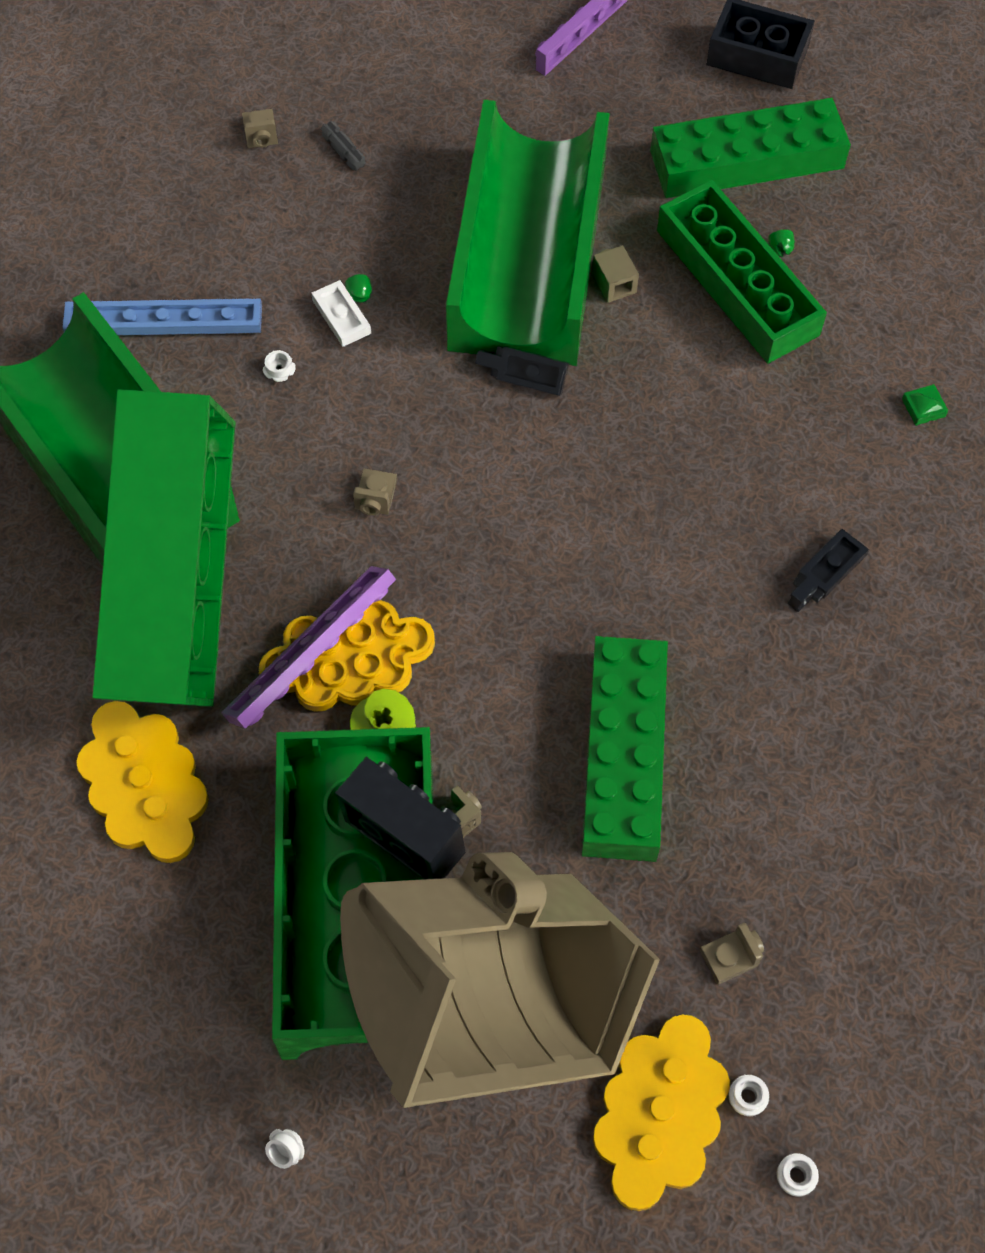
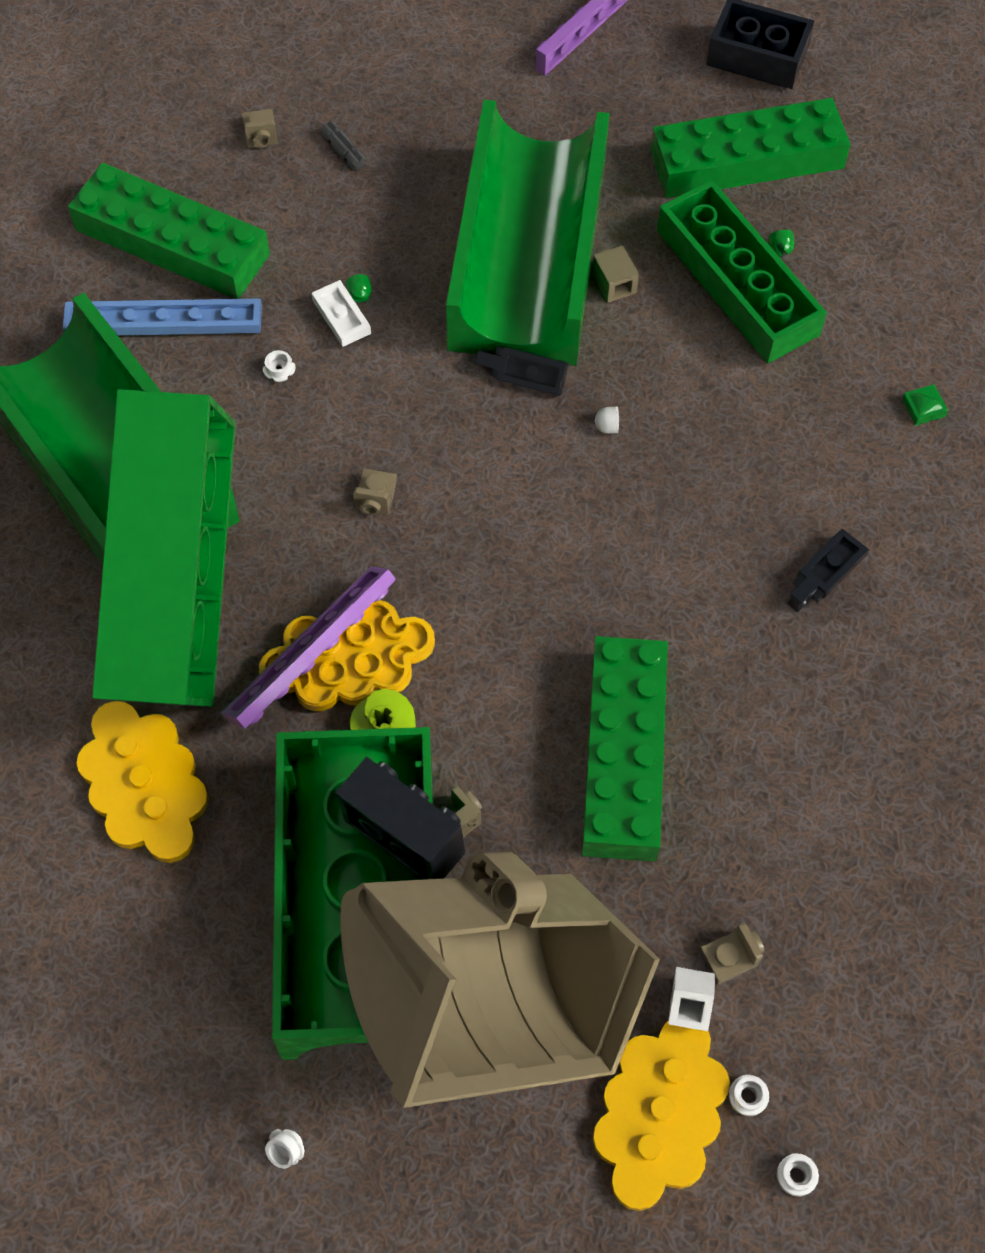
none -> green brick [68,162,270,299]
none -> white hinge [595,406,619,434]
none -> white brick [668,967,715,1031]

